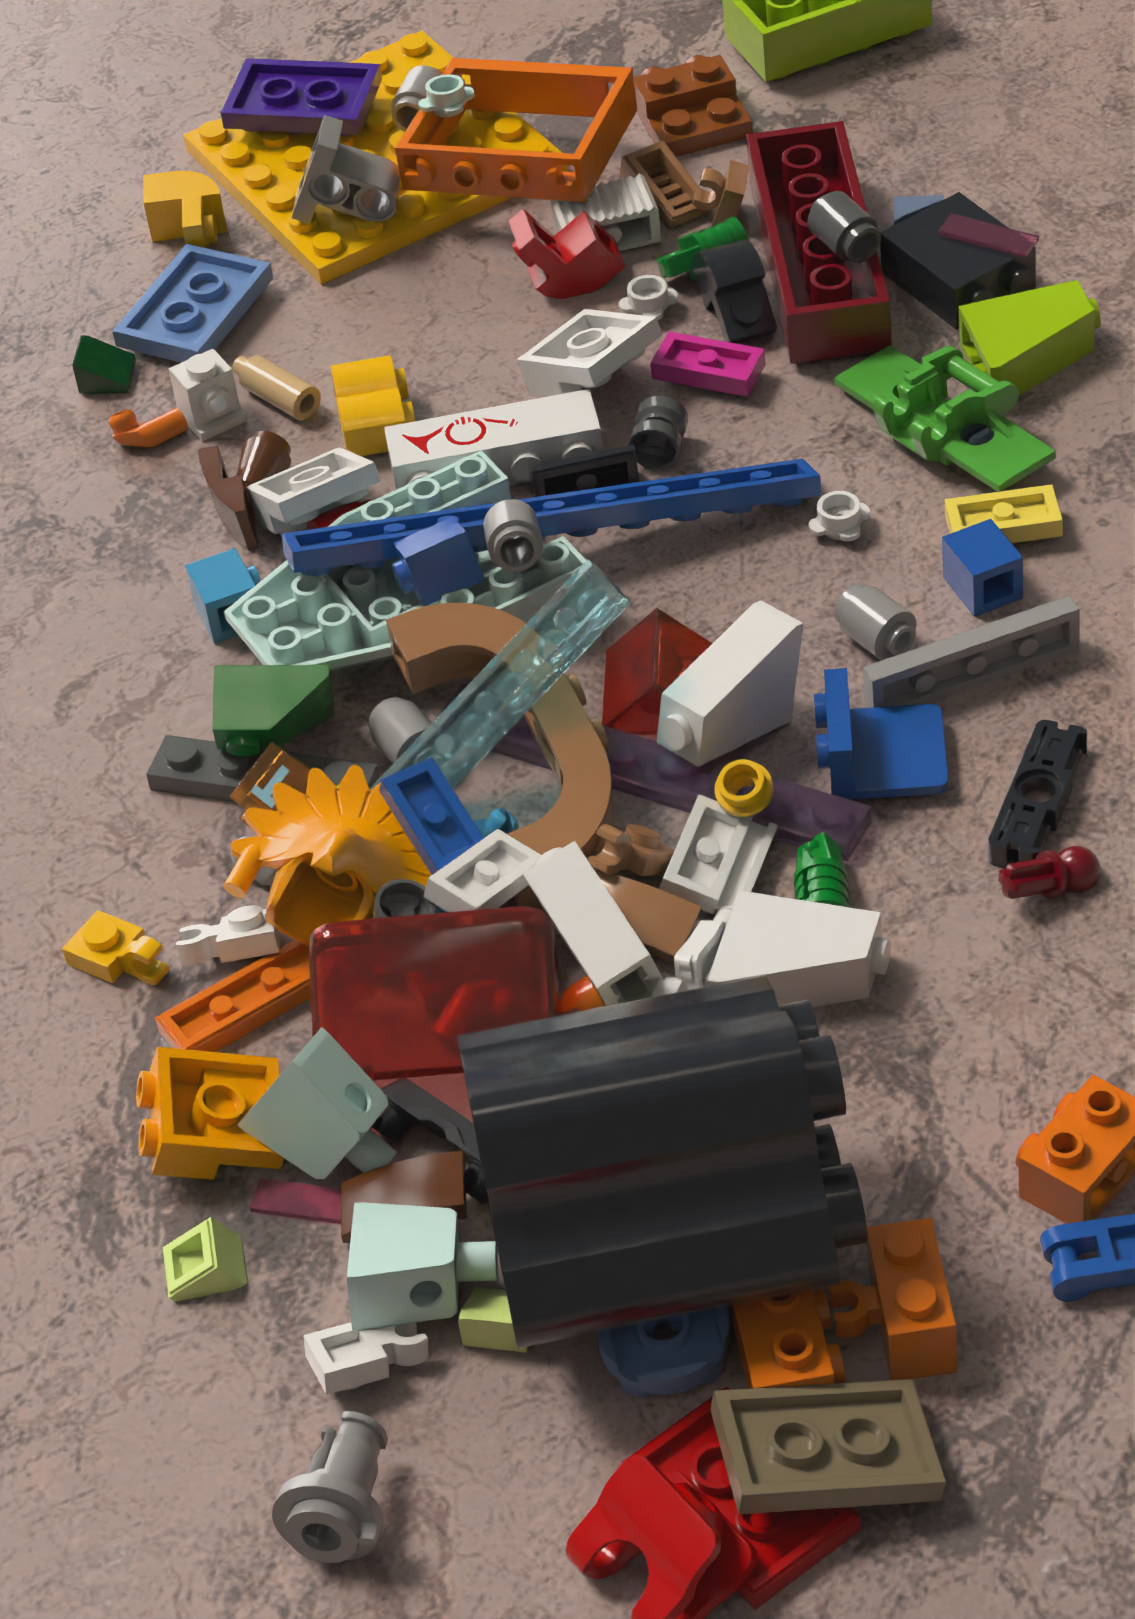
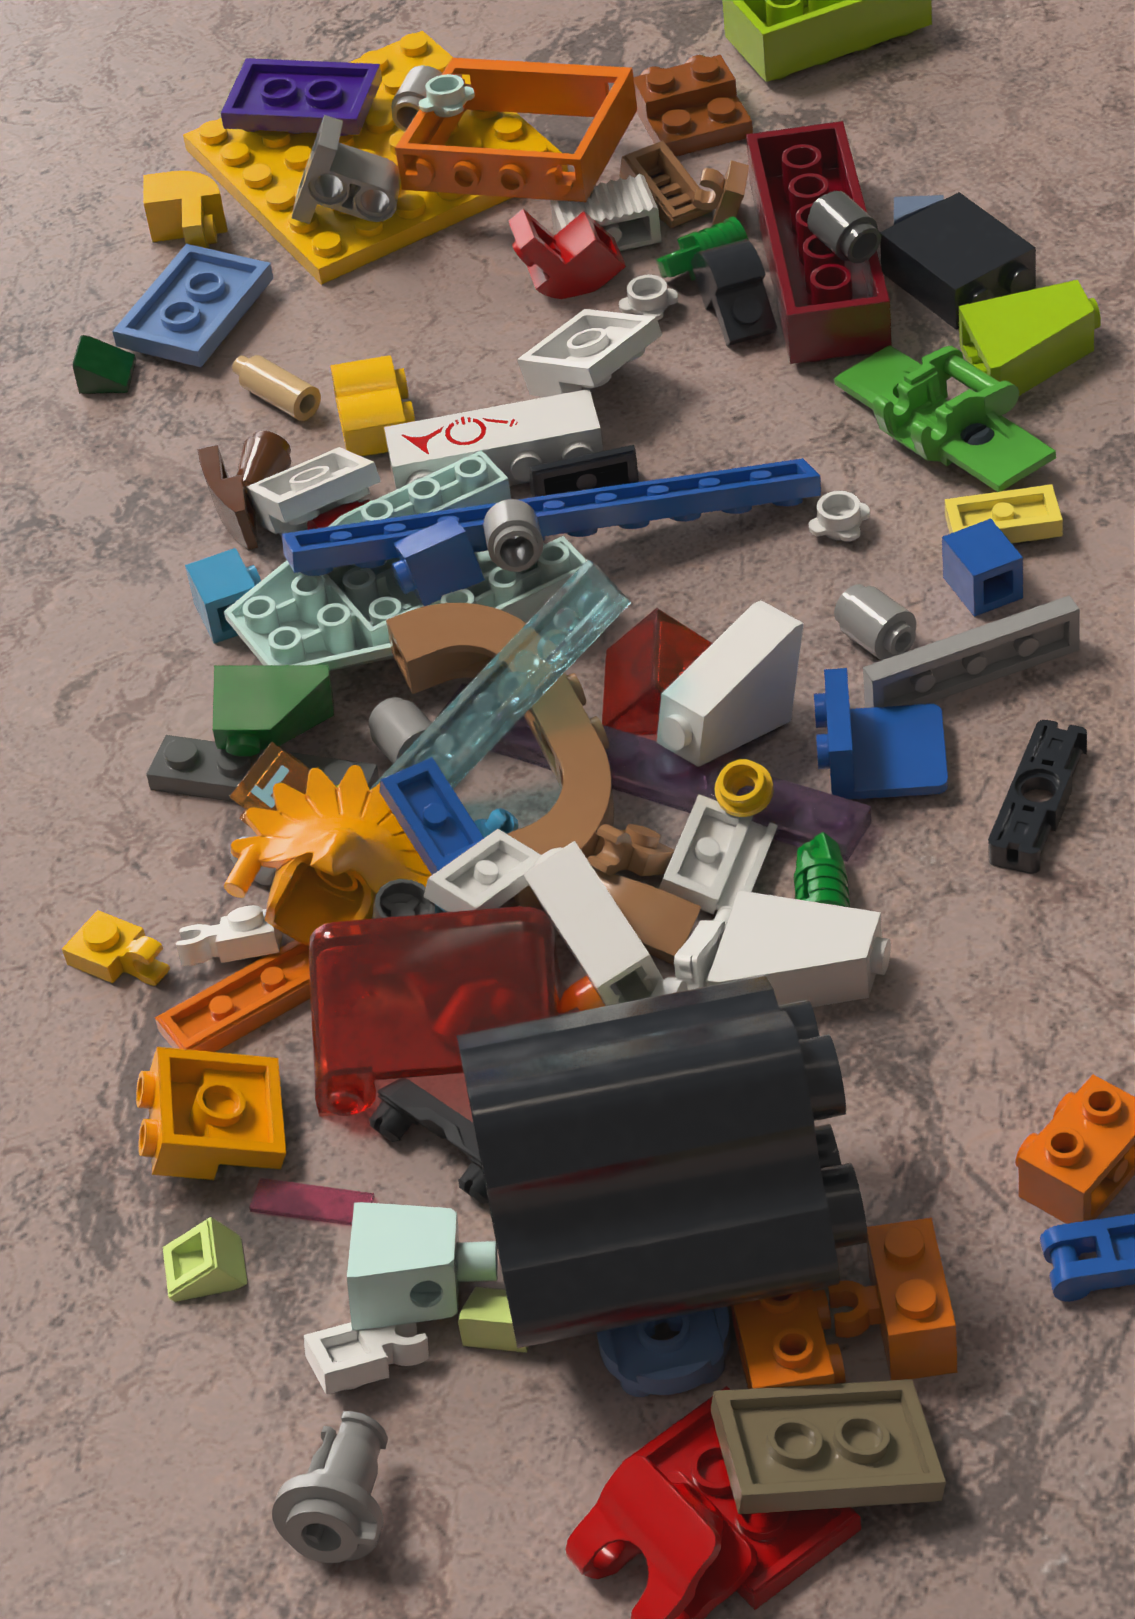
orange arm [108,408,188,448] -> none
white brick [168,349,247,442] -> none
light aqua torso [237,1027,397,1179] -> none
reddish brown slope [341,1151,467,1243] -> none
dark grey wheel [628,395,688,469] -> none
dark pink plate [650,331,766,397] -> none
clear pink window [938,213,1039,257] -> none
dark red axle [998,846,1100,899] -> none

